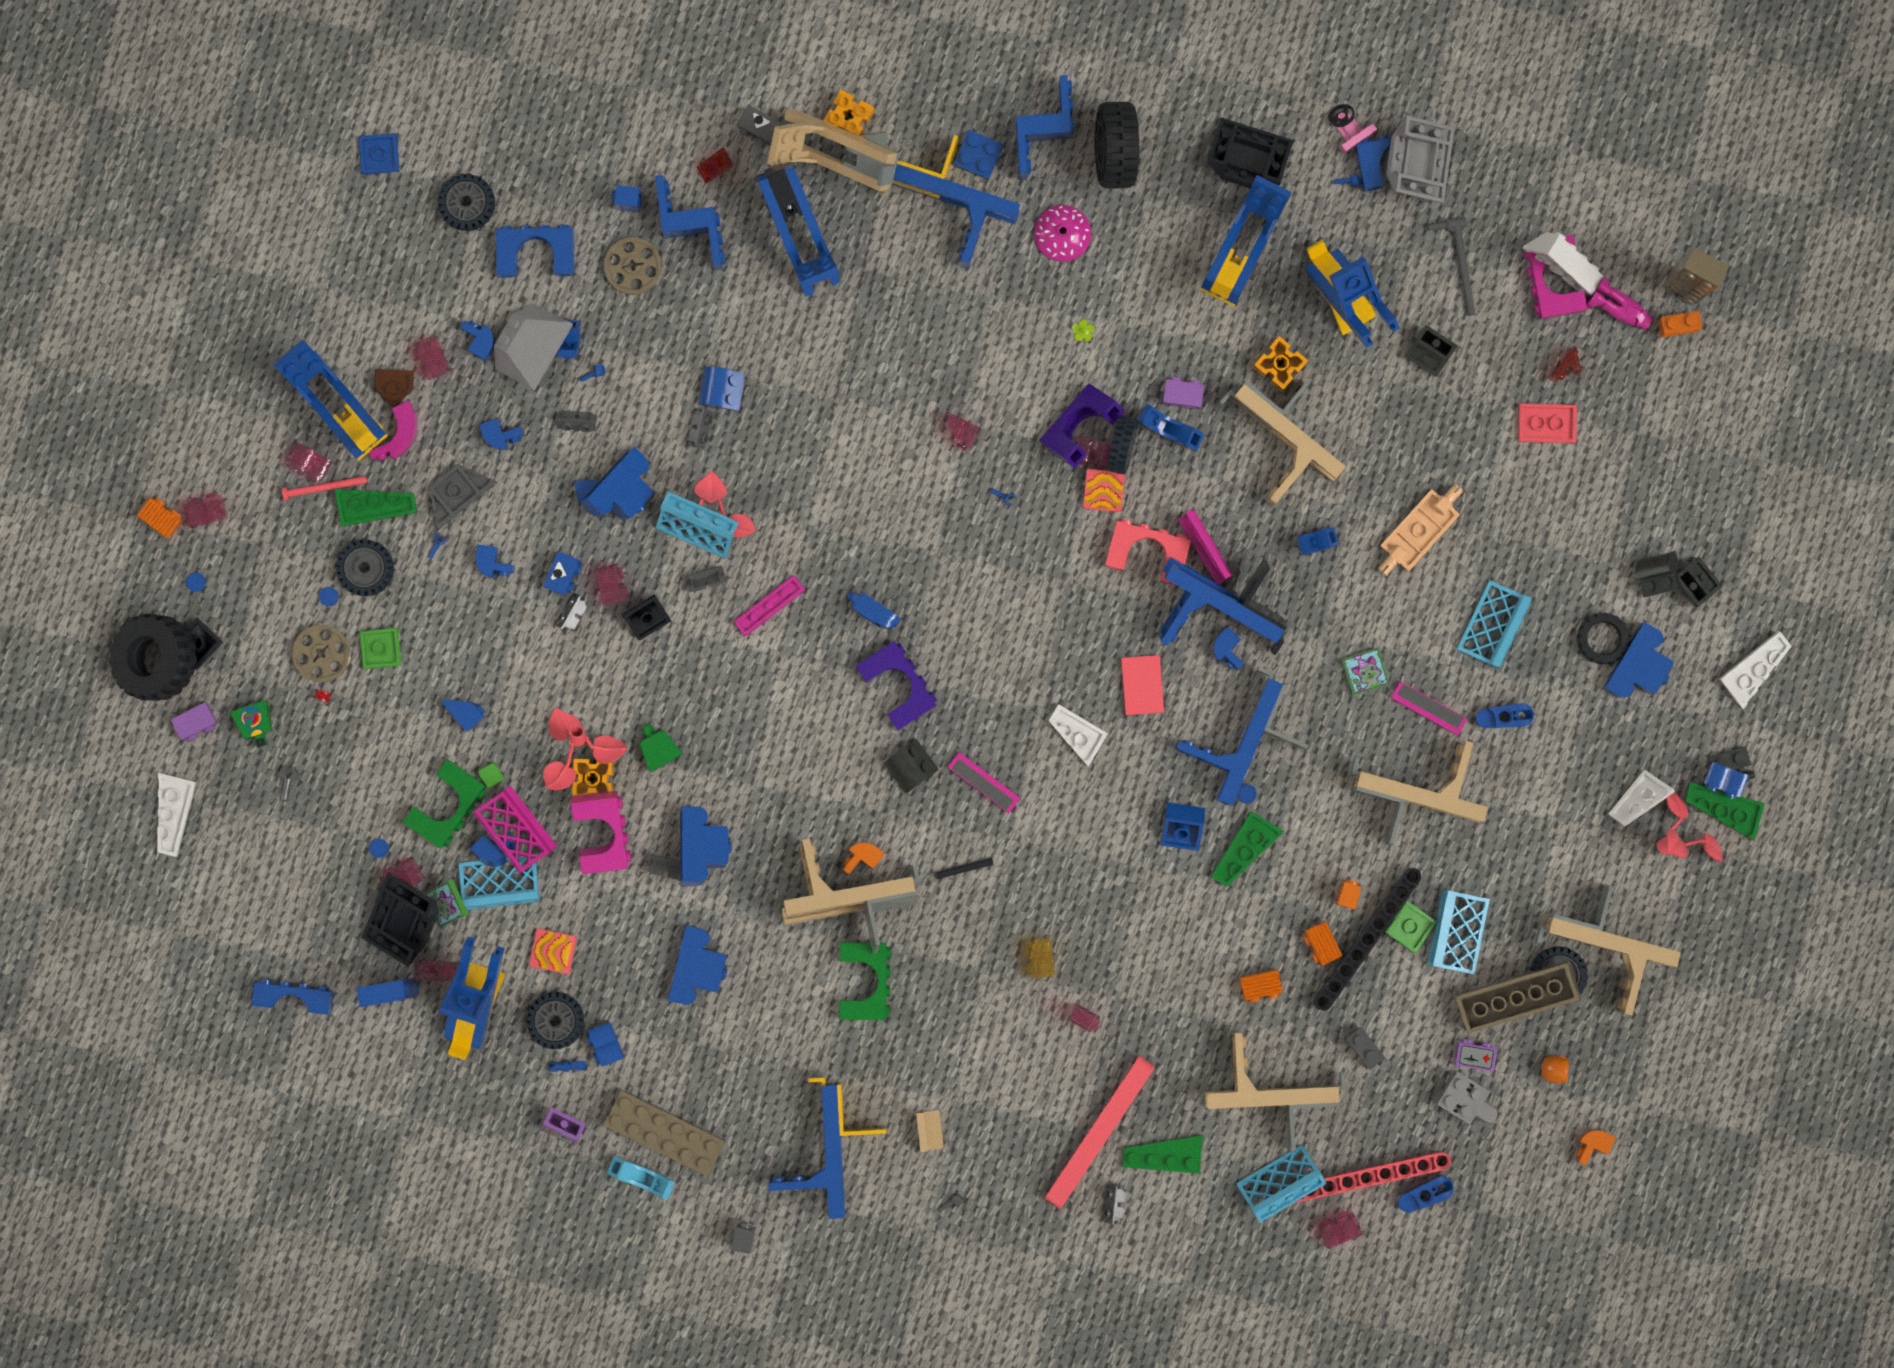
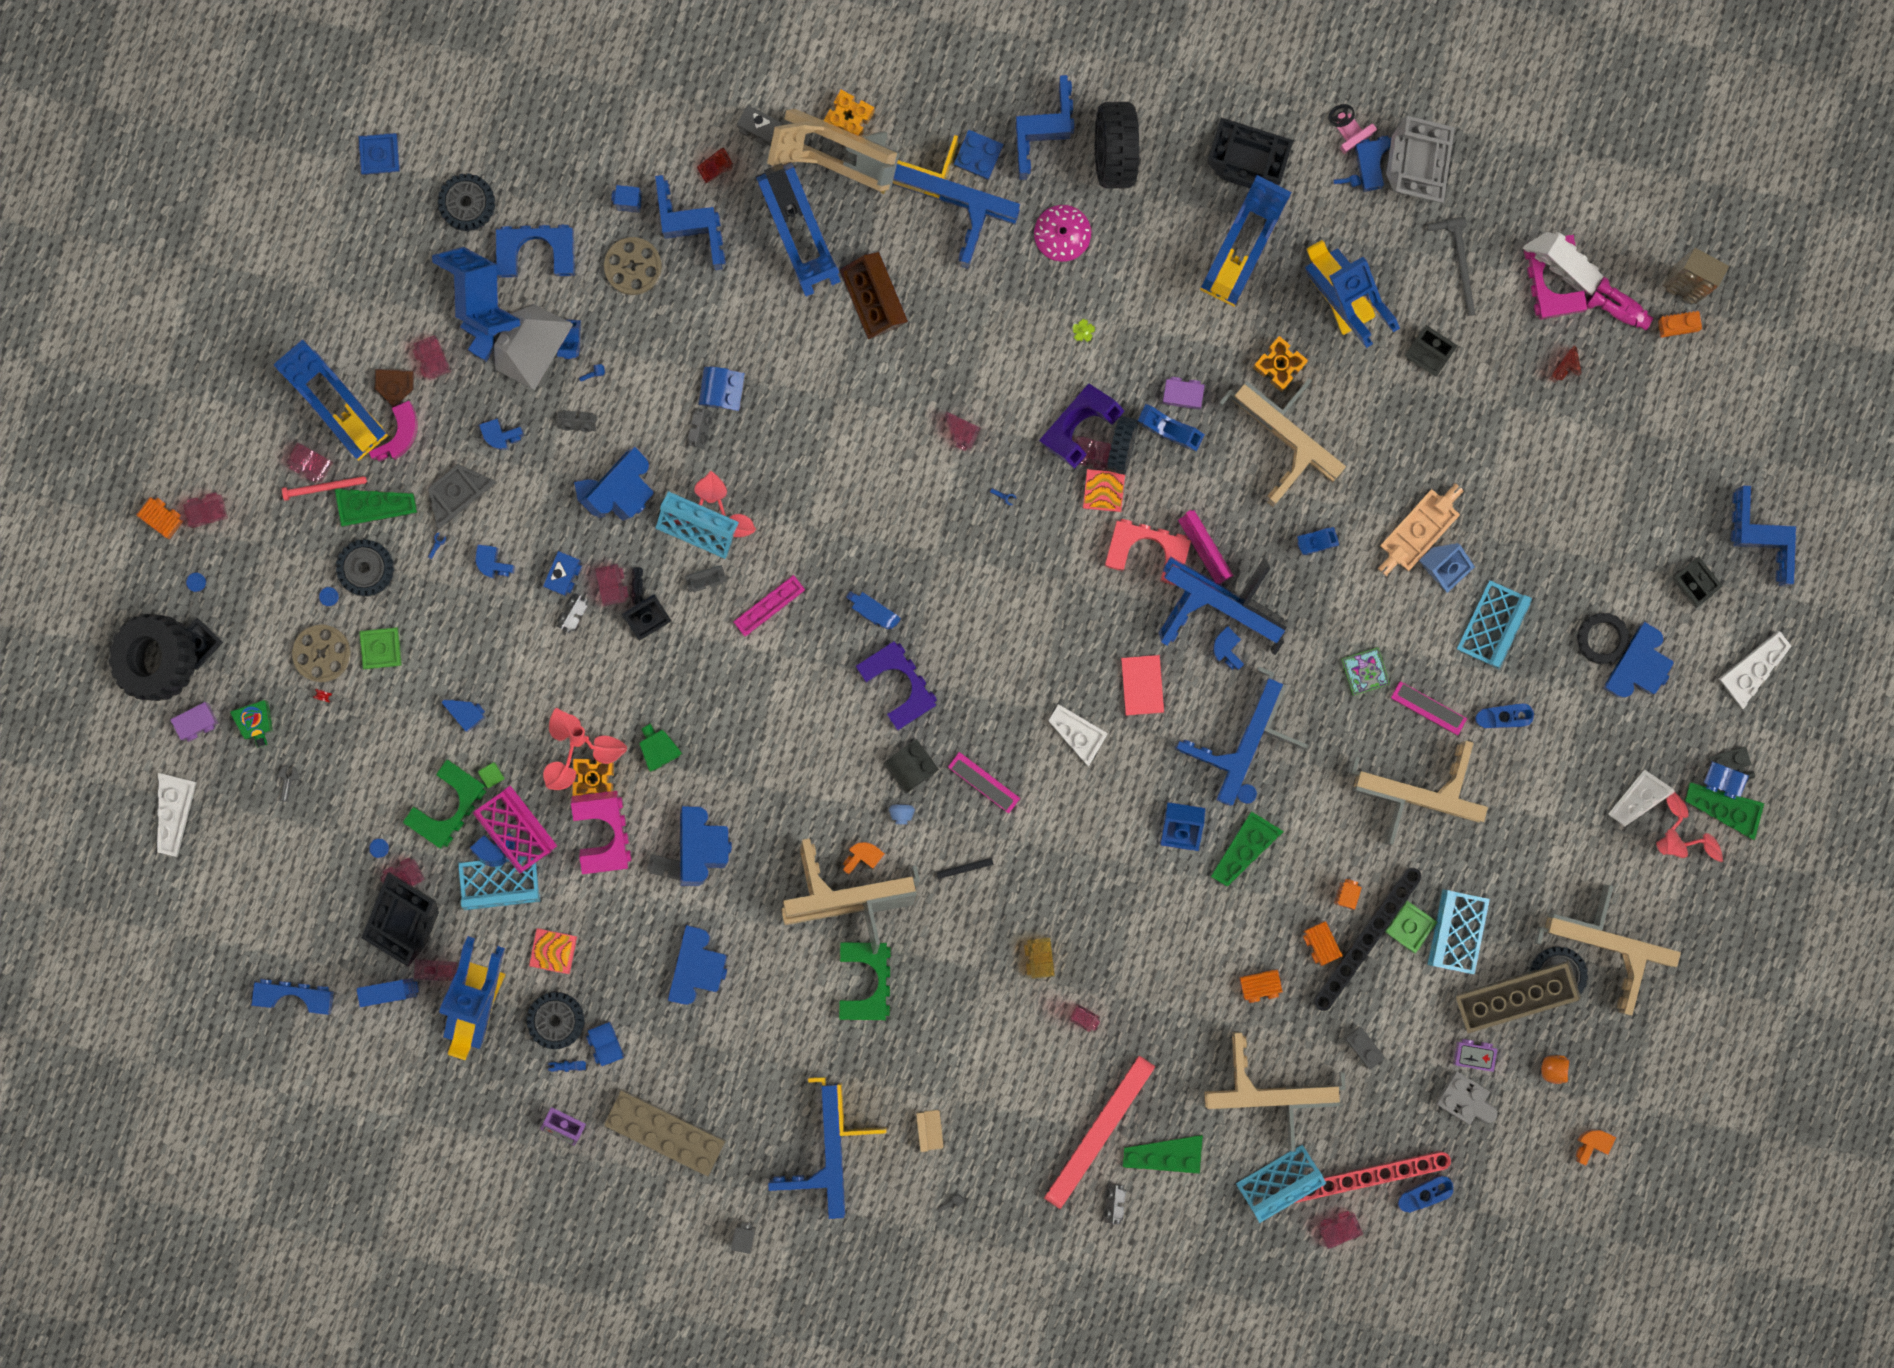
tile [425,879,468,928] -> none
medium azure arch [607,1156,675,1200] -> none
coral tile [1518,403,1577,443] -> none
pearl dark grey brick [1635,551,1681,597] -> none
none -> blue bracket [432,247,520,336]
none -> black axle [632,567,643,605]
none -> reddish brown slope [840,252,908,340]
none -> medium blue cone [889,805,915,824]
none -> medium blue slope [1419,543,1475,593]
none -> blue bracket [1731,485,1796,587]

